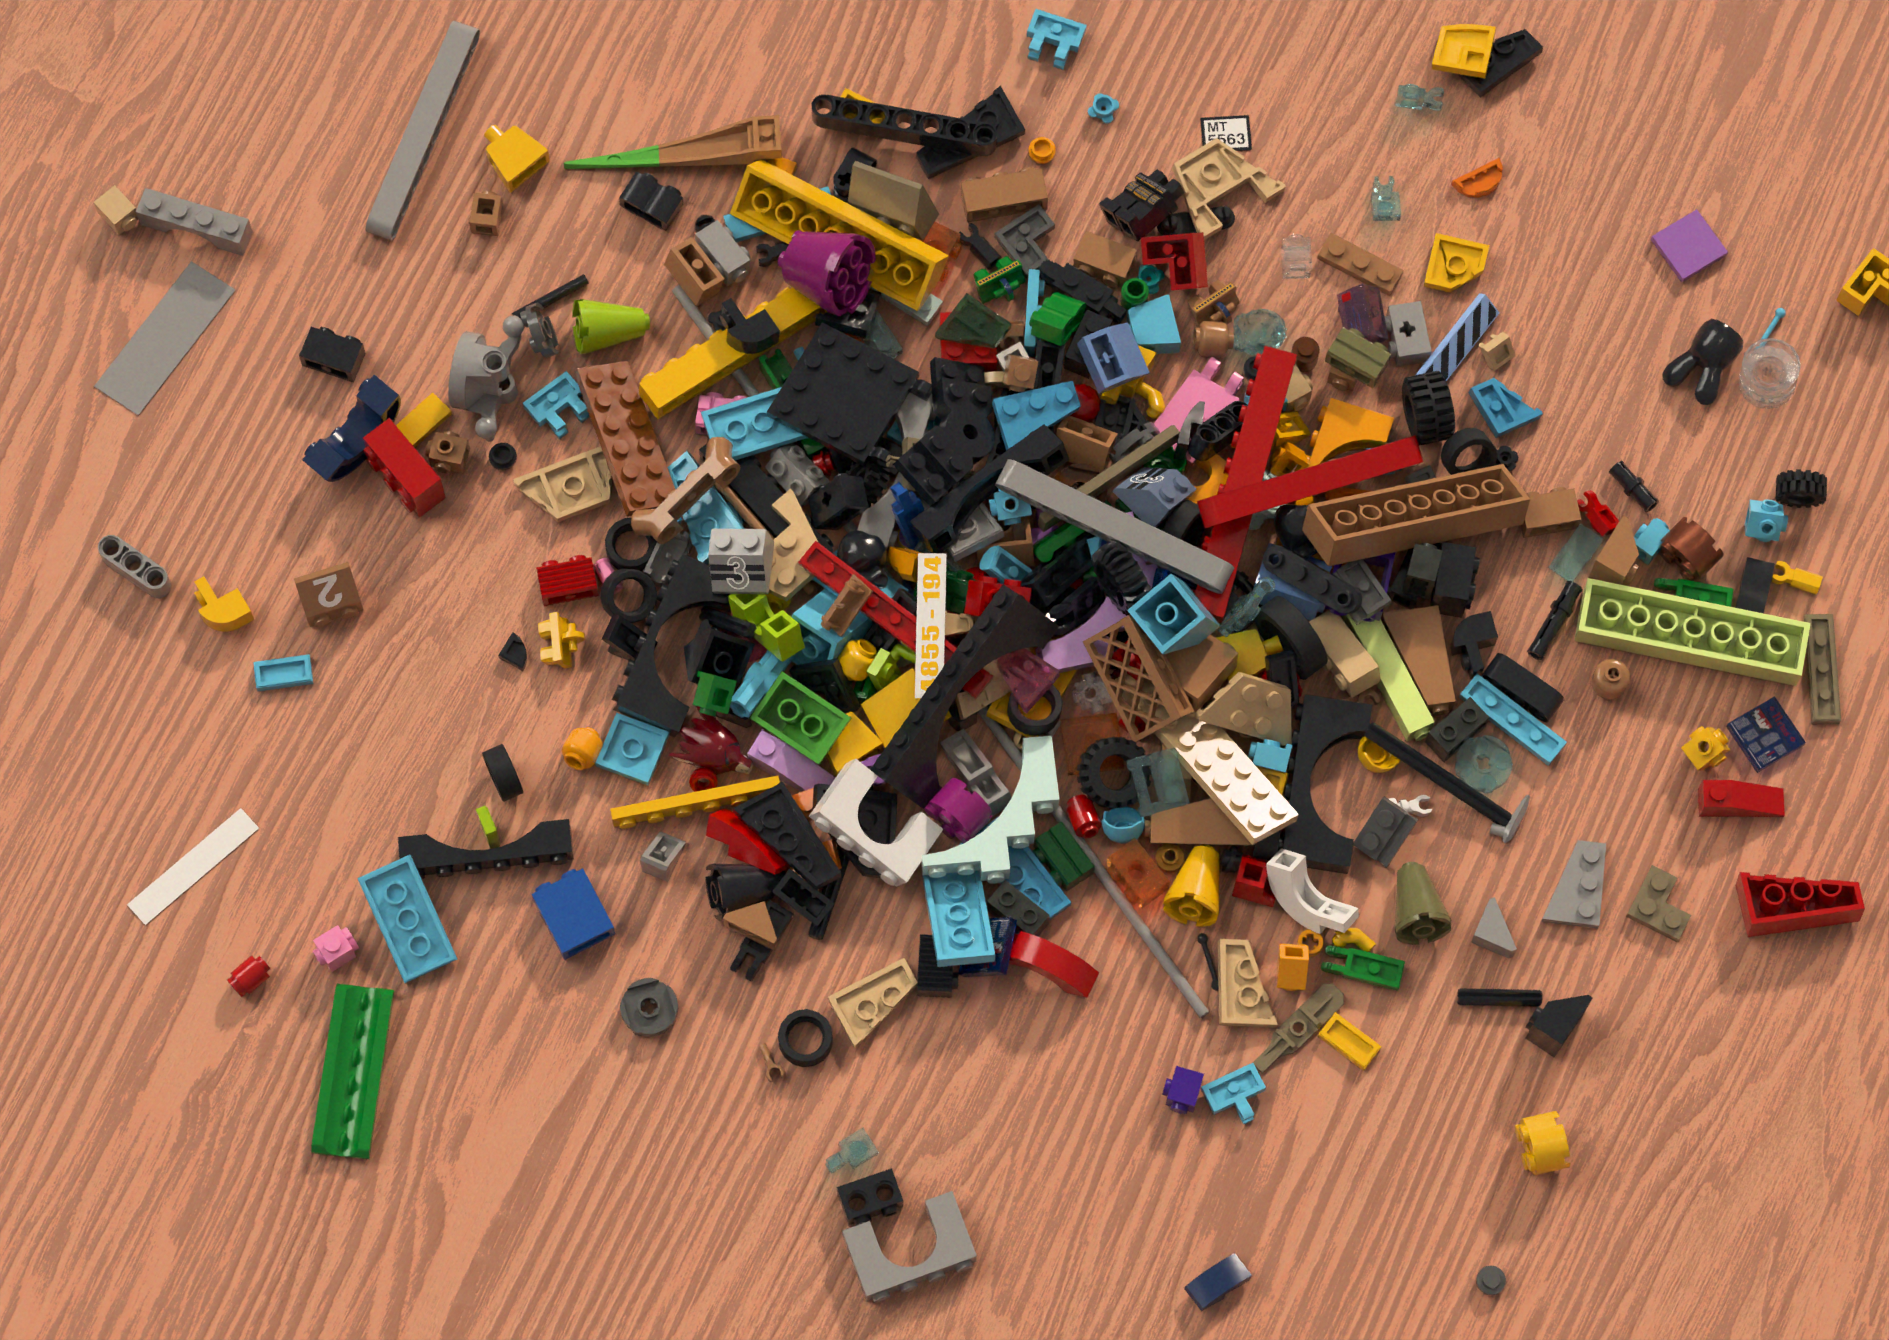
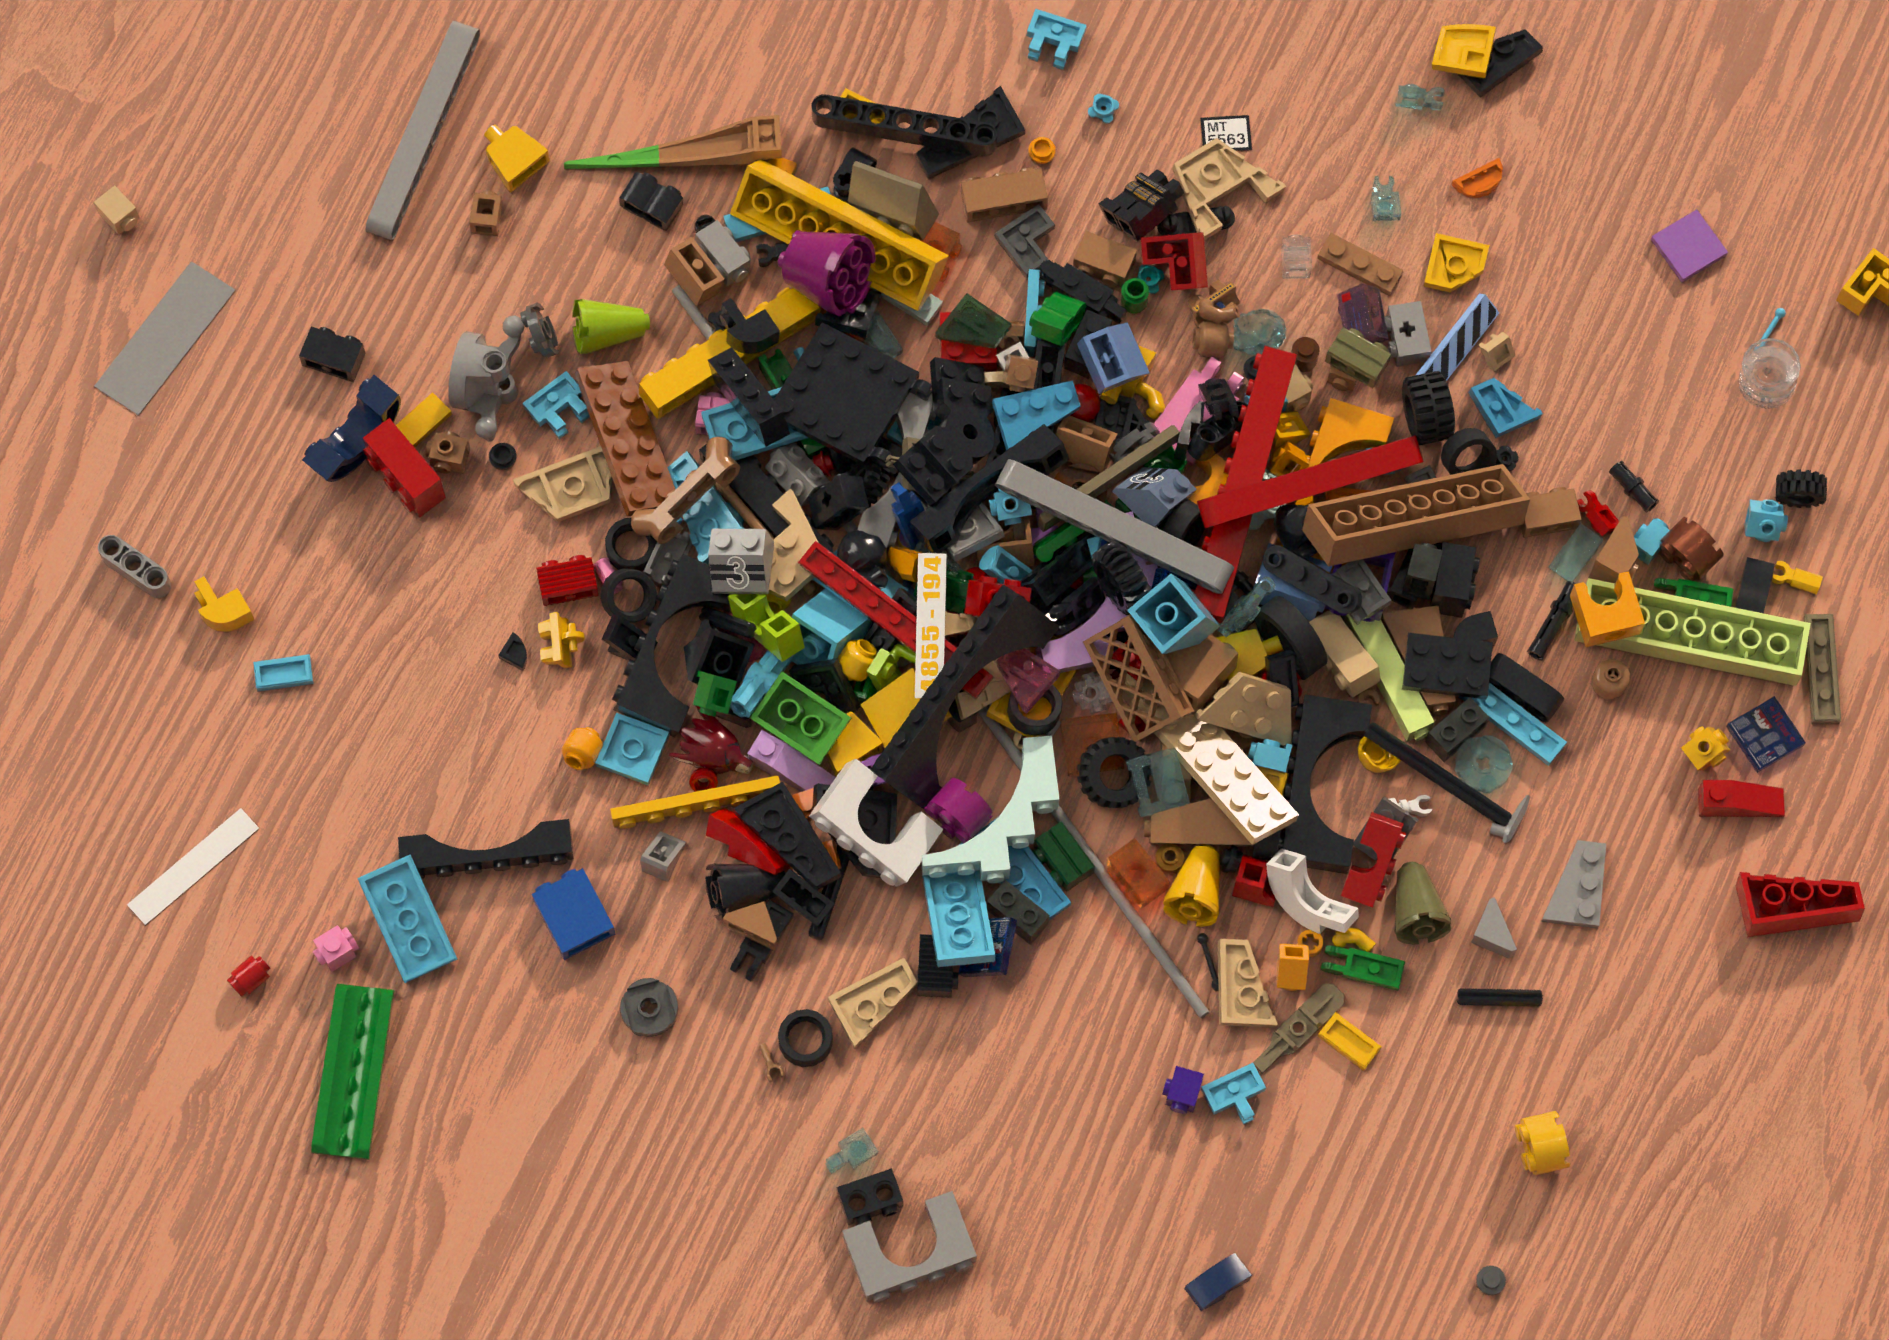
light grey arch [136,188,253,256] -> none
medium nougat slope [294,562,364,627] -> none
lime tile [476,806,501,849] -> none
black tyre [482,744,524,801] -> none
black bar [512,274,589,318] -> none
medium nougat hinge [820,574,873,637] -> none
light grey slope [940,728,1011,816] -> none
black bar [958,223,1002,270] -> none
green hips [973,256,1026,304] -> none
red arch [995,931,1099,998] -> none
red brick [1066,794,1102,838] -> none
medium azure hair [1102,806,1145,844] -> none
medium azure torso [1126,295,1181,354] -> none
black slope [1525,995,1593,1057] -> none
dark tan plate [1626,865,1691,942] -> none
black piece [1662,319,1743,405] -> none
none -> black brick [708,347,790,447]
none -> medium nougat arm [1198,299,1240,324]
none -> black hinge [1198,378,1239,421]
none -> red arch [1341,812,1406,908]
none -> black plate [1402,633,1493,699]
none -> light orange piece [1570,571,1645,648]

